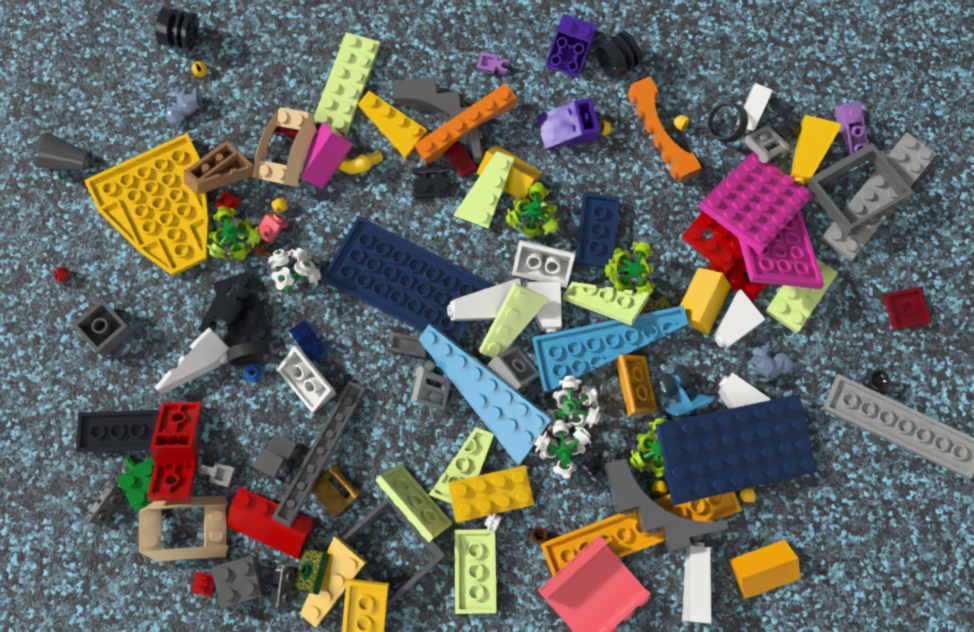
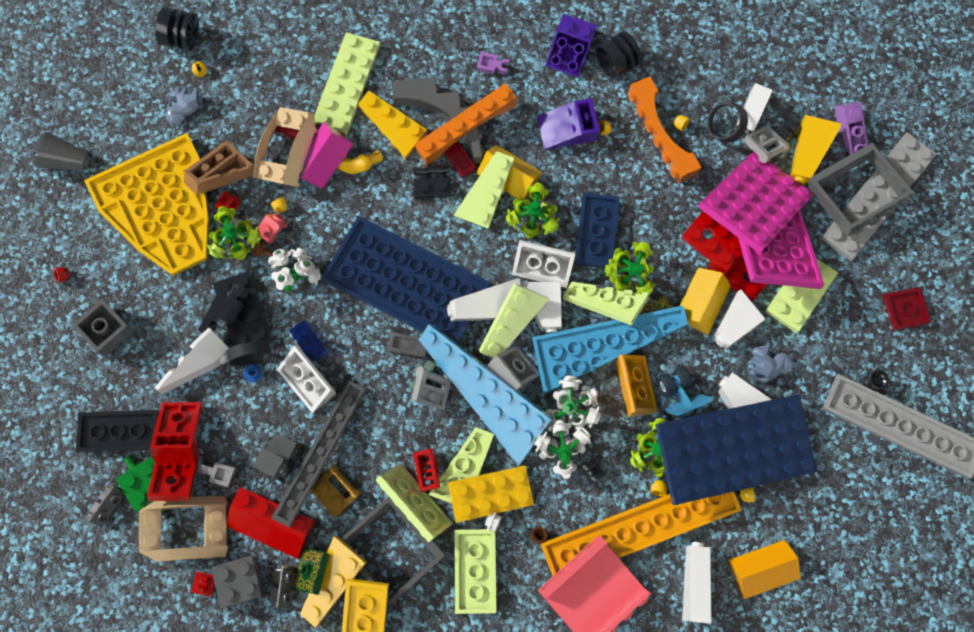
dark grey arch [604,459,728,554] -> none
none -> red slope [413,448,440,492]

